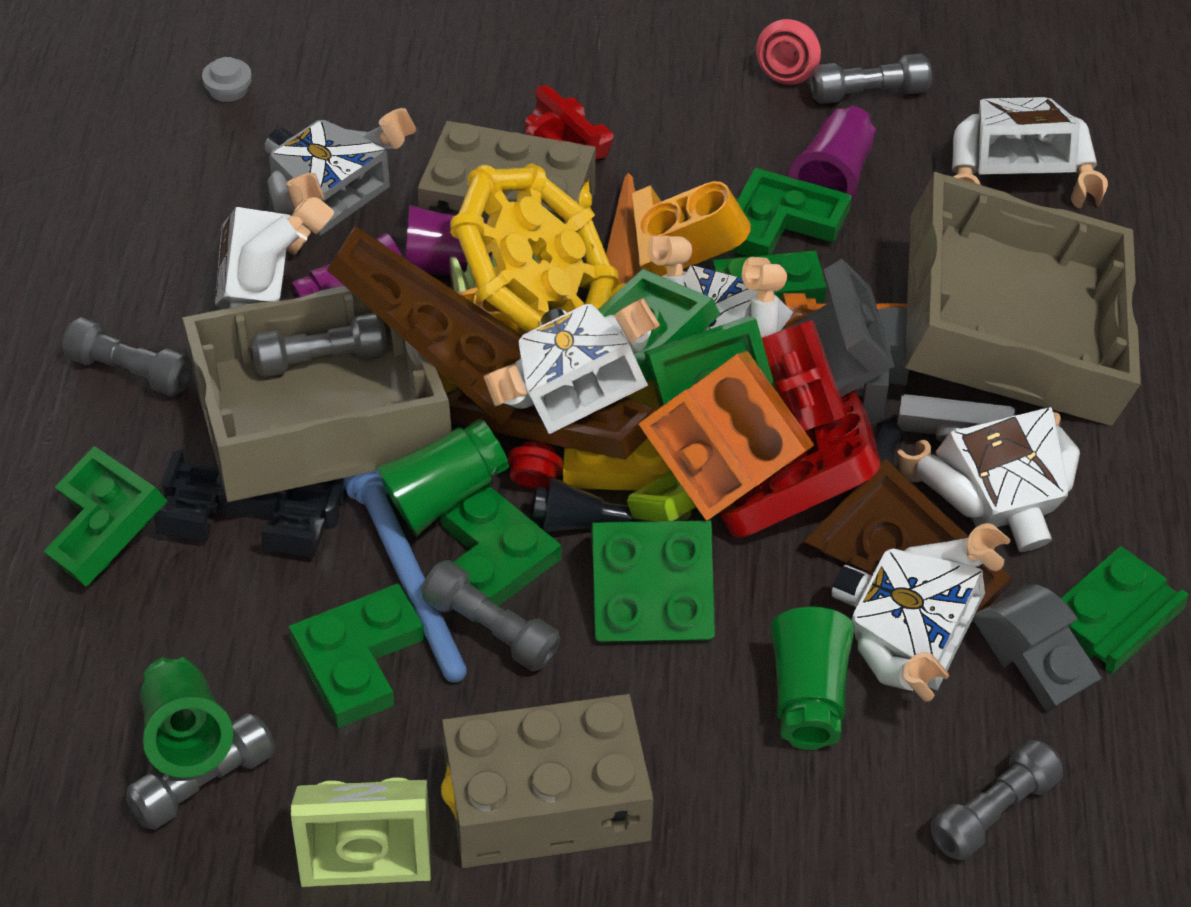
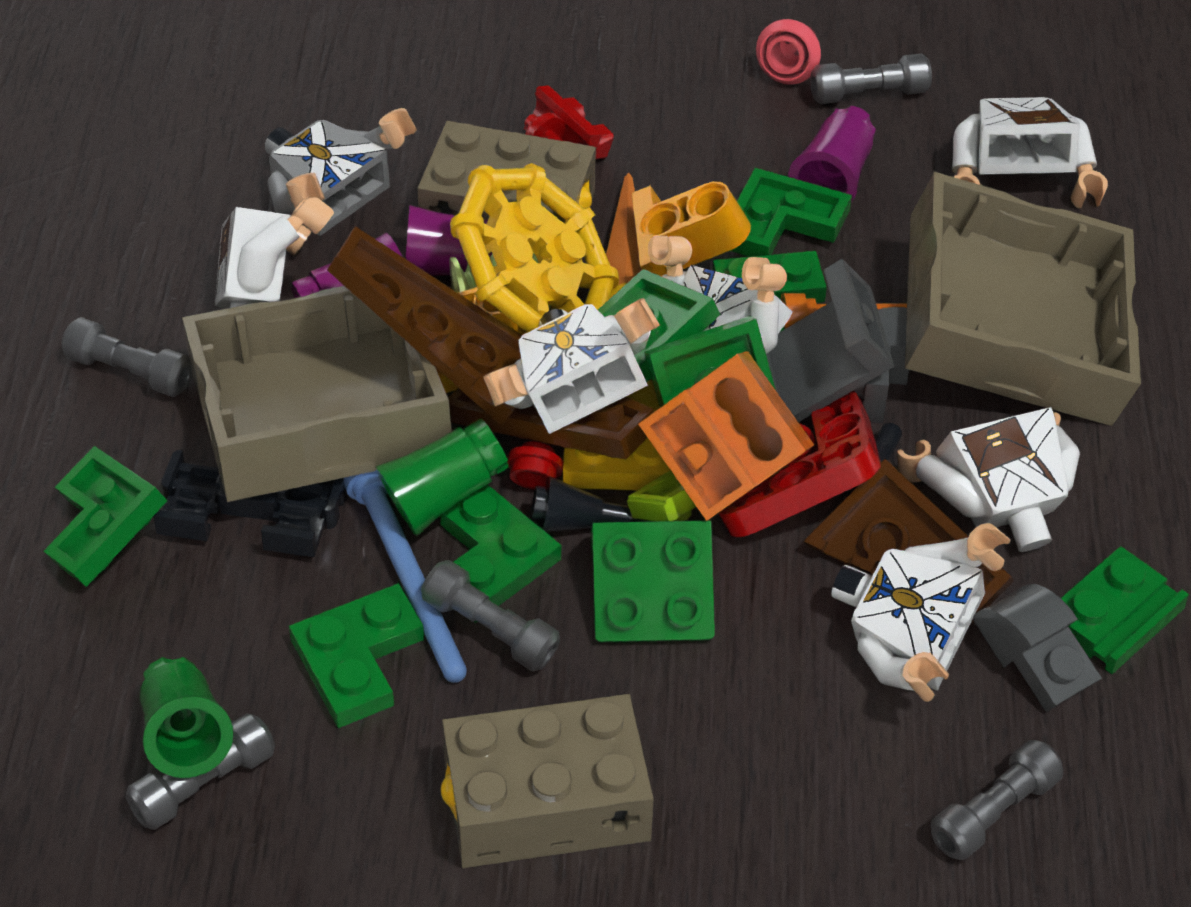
light grey plate [202,57,252,102] -> none
flat silver piece [251,313,388,377] -> none
yellowish green slope [291,778,431,887] -> none
red hips [762,320,847,431] -> none
green plant [770,607,855,750] -> none
light grey plate [896,394,1015,442] -> none

